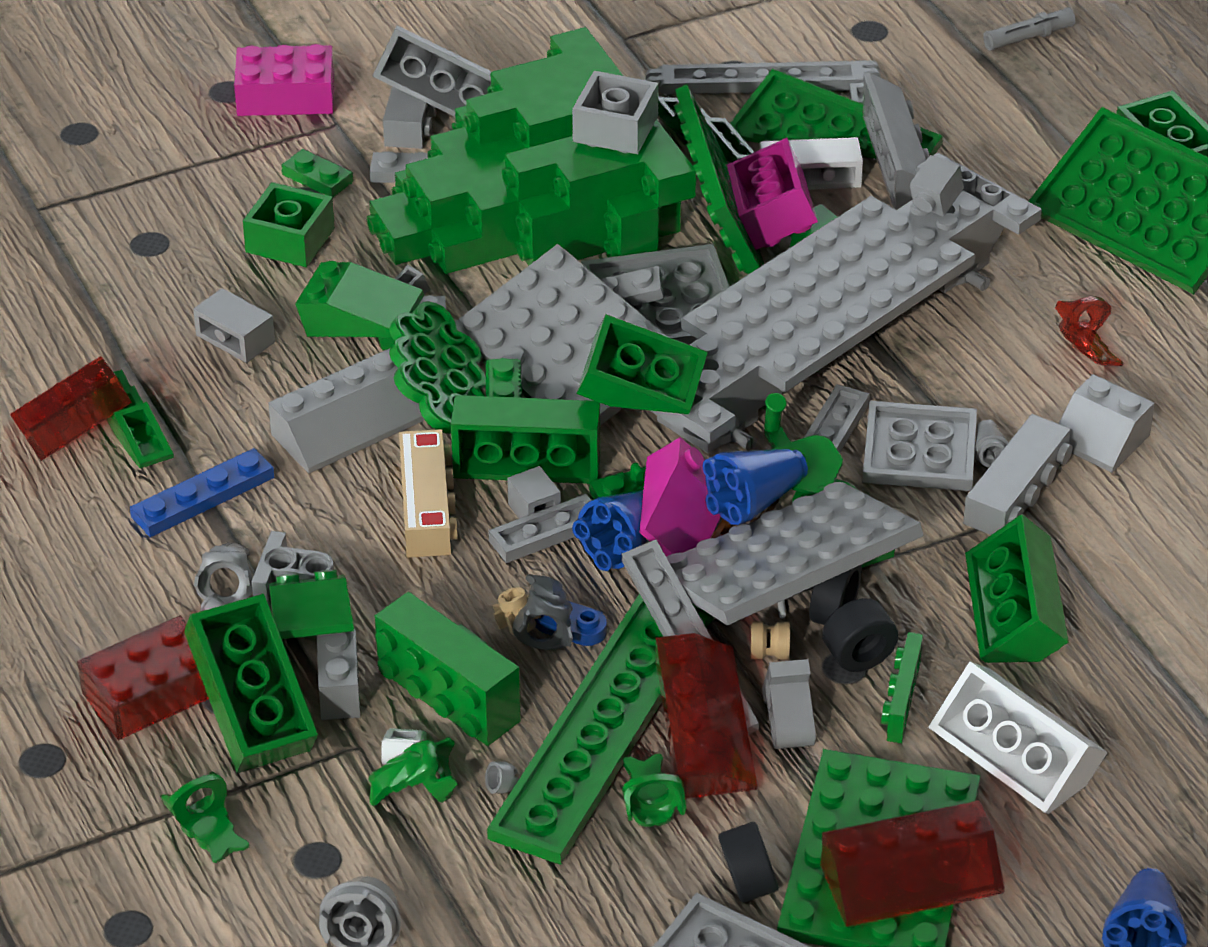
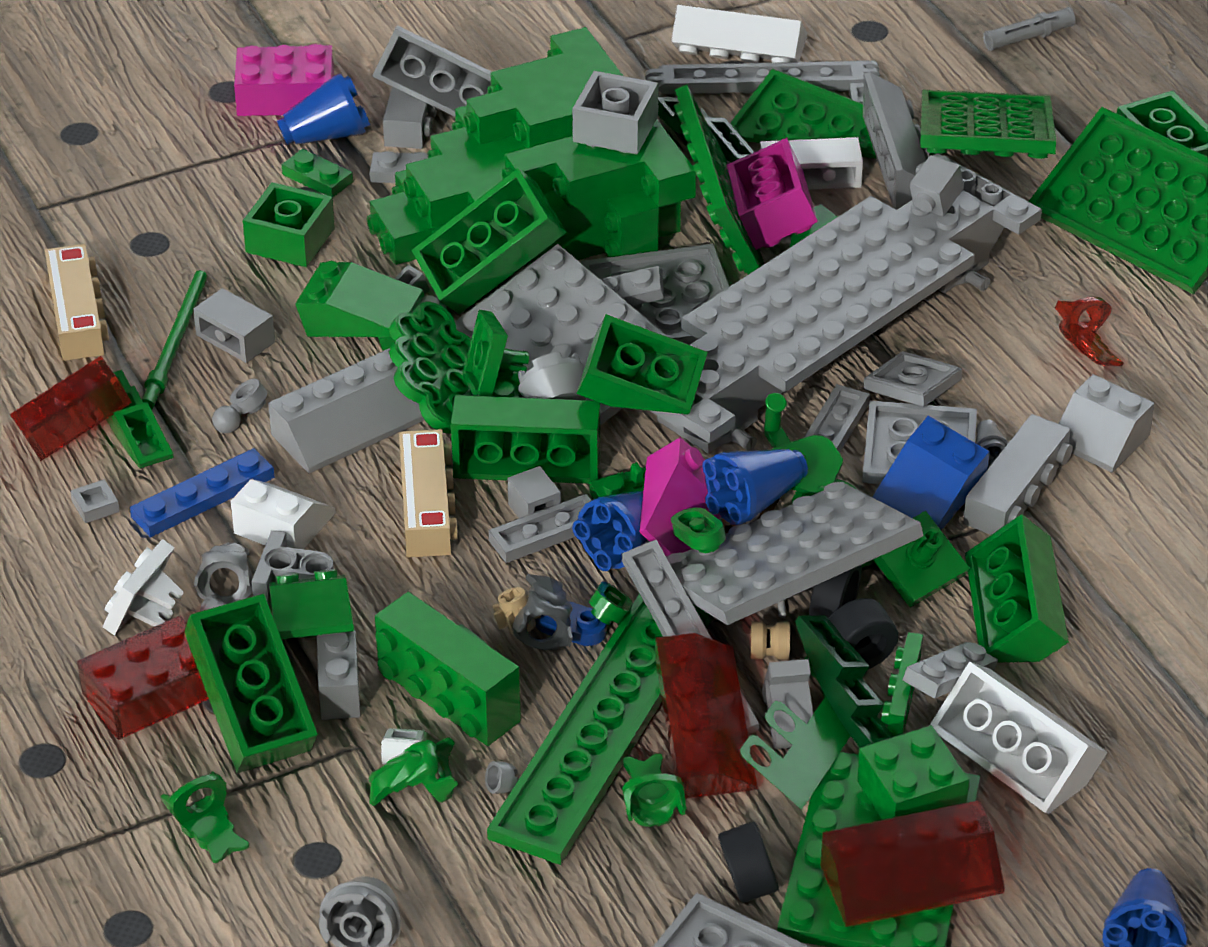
none -> tan brick [45,244,109,361]
none -> light grey plate [70,479,119,523]
none -> white plate [102,539,183,636]
none -> green bar [142,270,208,410]
none -> light grey plate [212,379,267,433]
none -> white slope [231,479,336,549]
none -> blue cone [277,73,370,145]
none -> green brick [411,168,567,314]
none -> green tile [462,309,529,397]
none -> light grey cone [518,352,586,400]
none -> green plate [589,581,633,625]
none -> white slope [671,5,807,63]
none -> green plate [671,508,726,553]
none -> green piece [740,655,850,810]
none -> dark green slope [795,615,894,748]
none -> green brick [857,725,969,837]
none -> light grey plate [864,351,962,407]
none -> blue slope [872,415,990,531]
none -> green tile [873,511,971,607]
none -> light grey plate [903,642,998,699]
none -> green plate [920,89,1056,159]

